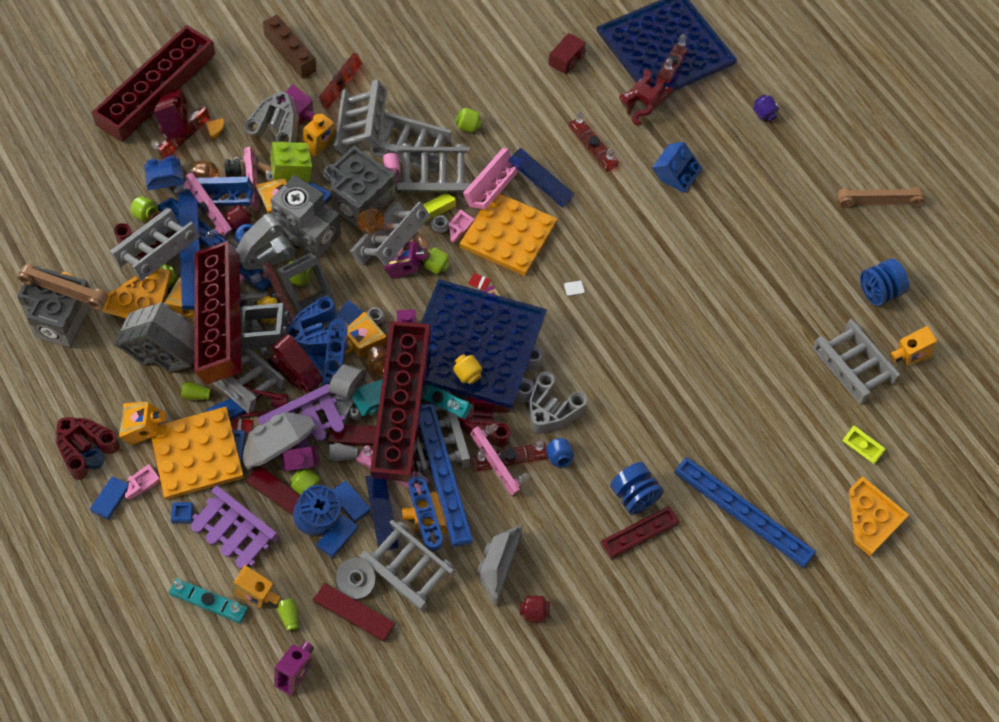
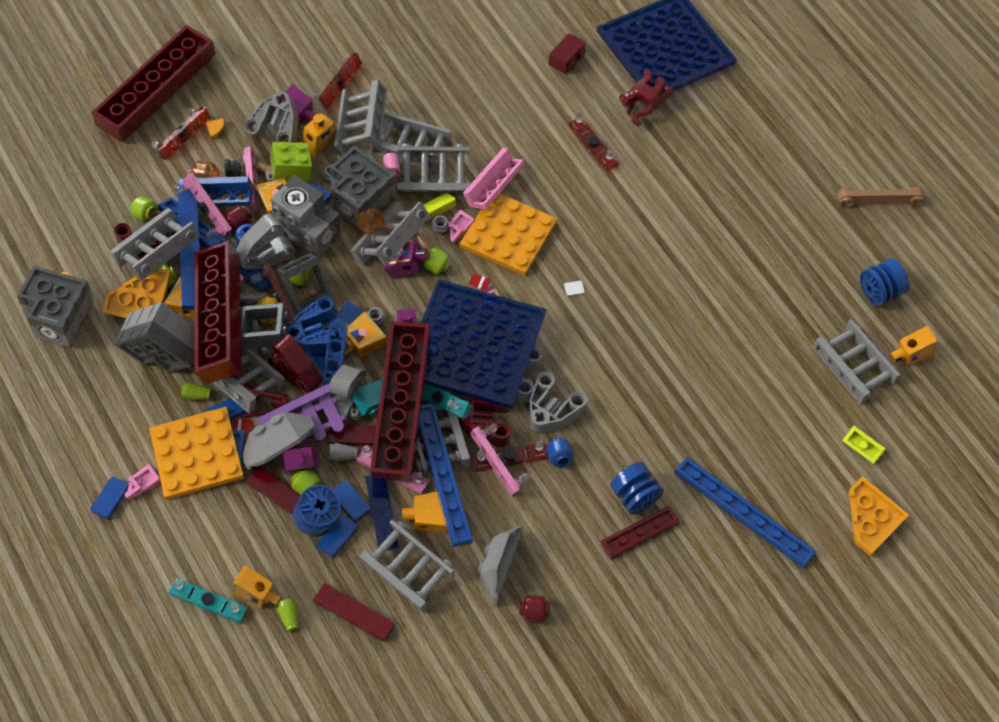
medium nougat piece [17,264,108,310] -> none
dark red connector [56,417,119,480] -> none
tile [80,446,104,470] -> none
light orange torso [119,402,166,445] -> none
blue slope [144,156,184,191] -> none
dark red wedge [153,90,188,140] -> none
blue tile [171,502,194,524] -> none
medium lavender fence [191,485,280,569] -> none
reddish brown brick [263,14,317,79] -> none
magenta torso [274,642,314,696] -> none
light grey dish [336,557,376,599] -> none
clear orange head [365,346,387,374] -> none
blue beam [408,476,443,551] -> none
yellow head [453,354,482,385] -> none
lime head [455,108,482,133] -> none
clear blue tile [508,147,574,207] -> none
blue slope [652,142,702,192] -> none
clear red piece [657,34,688,83] -> none
dark purple head [753,94,779,121] -> none

